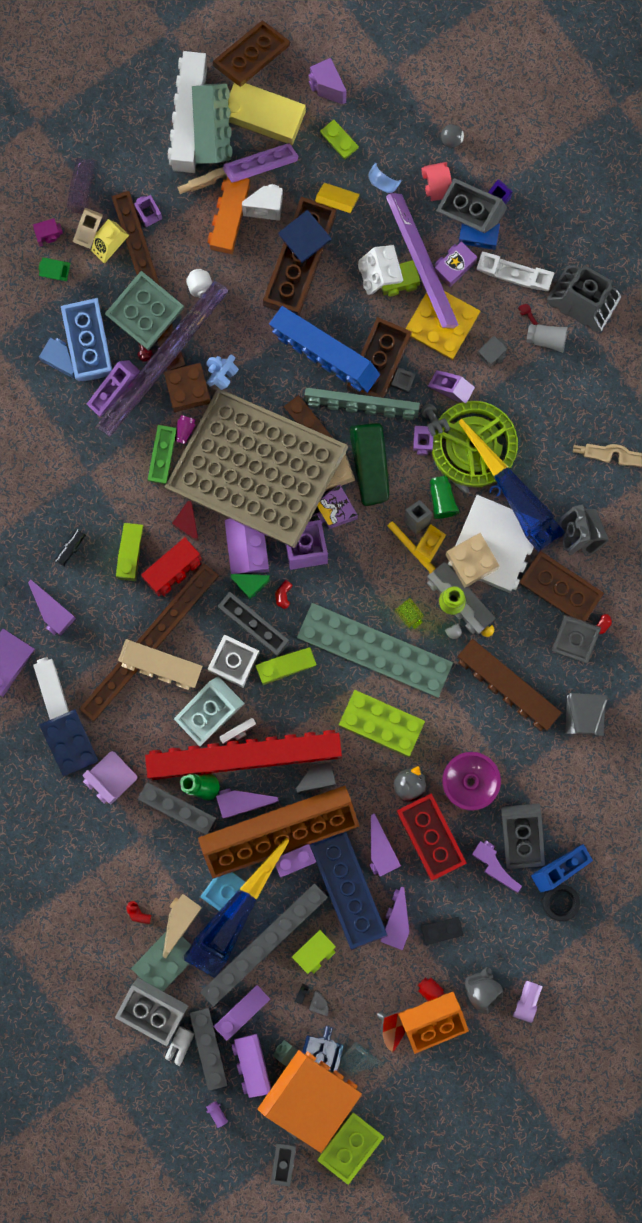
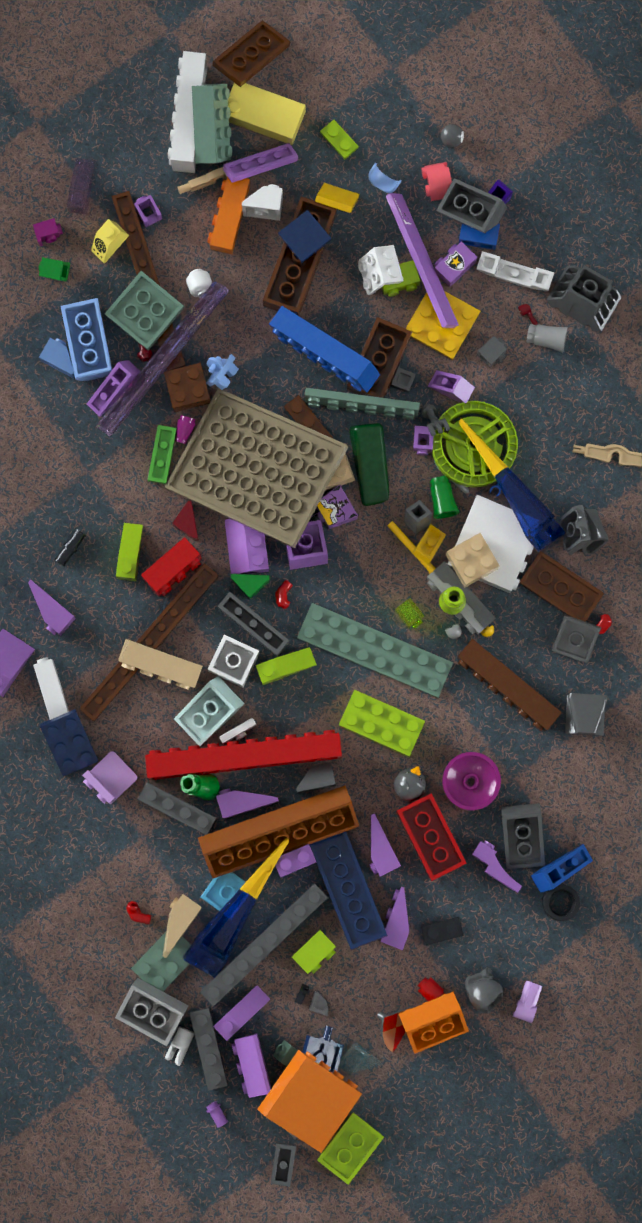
tan brick [73,208,103,249] -> none
medium lavender slope [308,58,346,104] -> none

